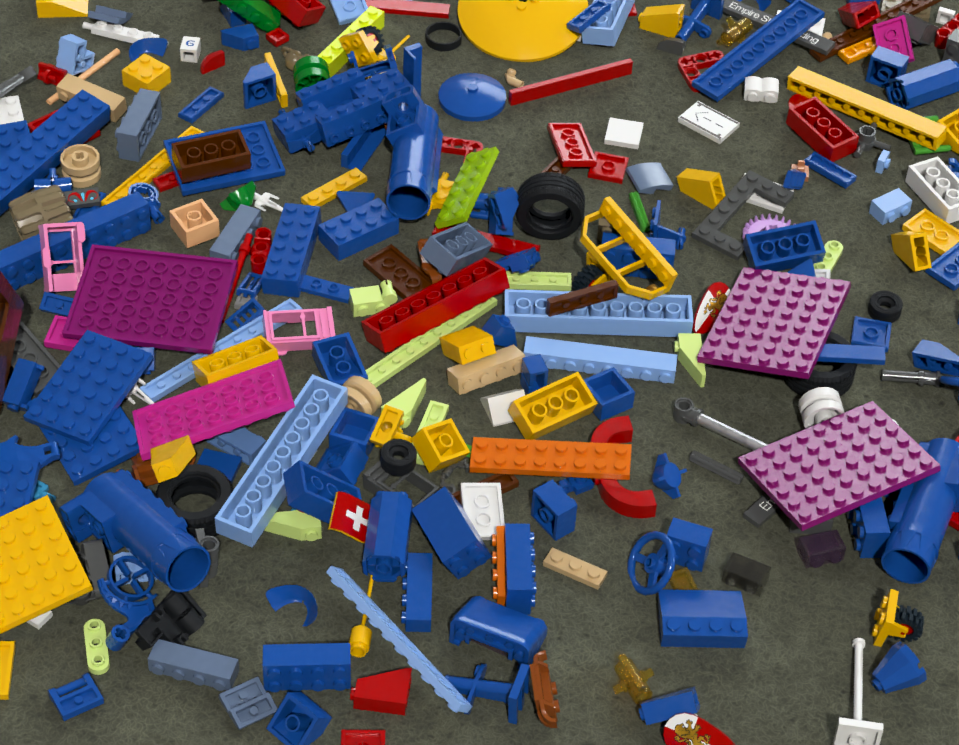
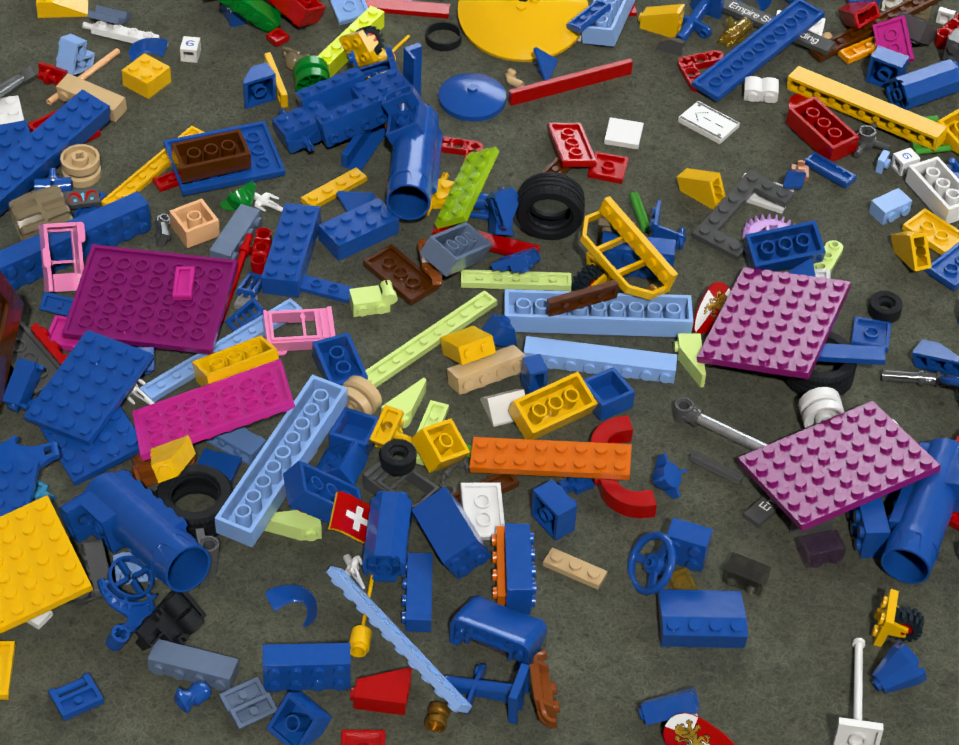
yellowish green plate [84,619,110,675] -> none
sand blue brick [115,88,162,162] -> none
blue pin [127,183,165,224] -> none
blue tile [178,86,224,124] -> none
red brick [200,50,225,75] -> none
blue slope [221,23,259,51] -> none
red brick [361,257,510,353] -> none
clear yellow pin [612,653,654,704] -> none
sand blue slope [626,162,674,194] -> none
none -> red plate [30,323,68,365]
none -> dark grey plate [155,214,171,247]
none -> dark pink tile [172,266,196,300]
none -> blue animal [174,681,211,713]
none -> white piece [343,554,365,589]
none -> pearl gold wheel [425,702,451,733]
none -> blue piece [533,47,558,81]
none -> white brick [891,148,920,176]

